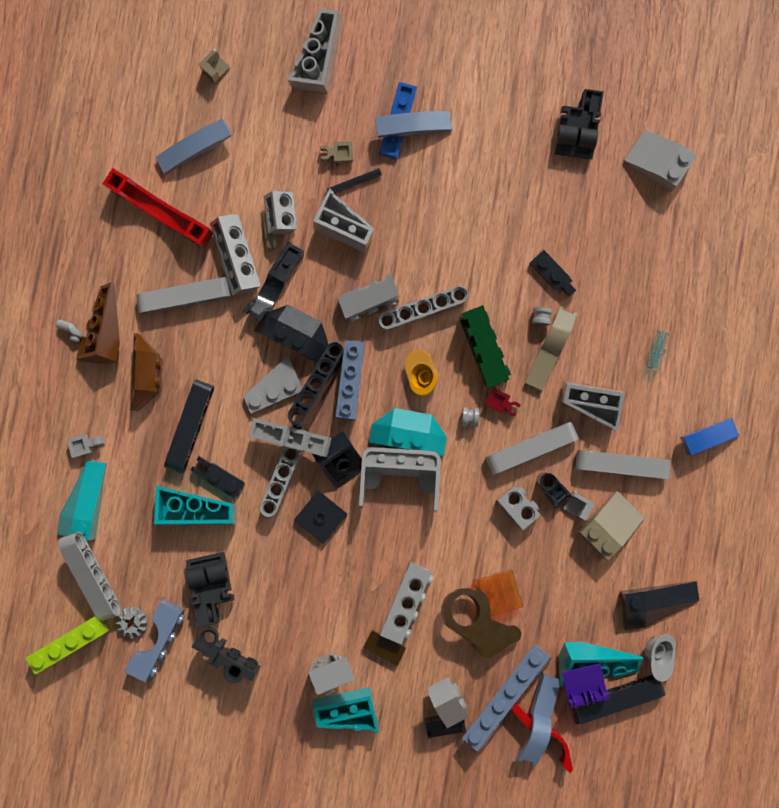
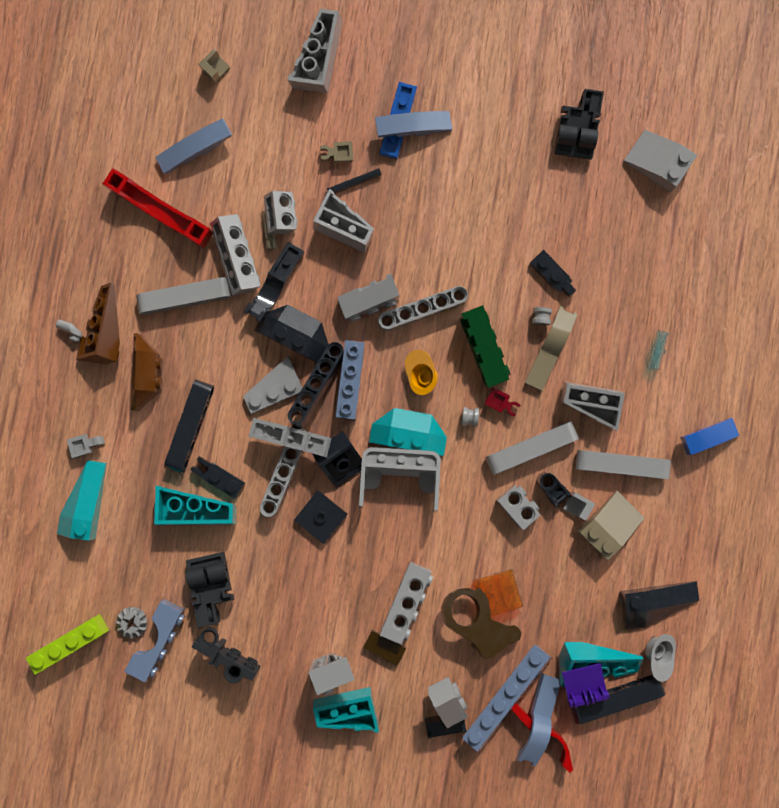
light grey beam [58,532,121,621] -> none

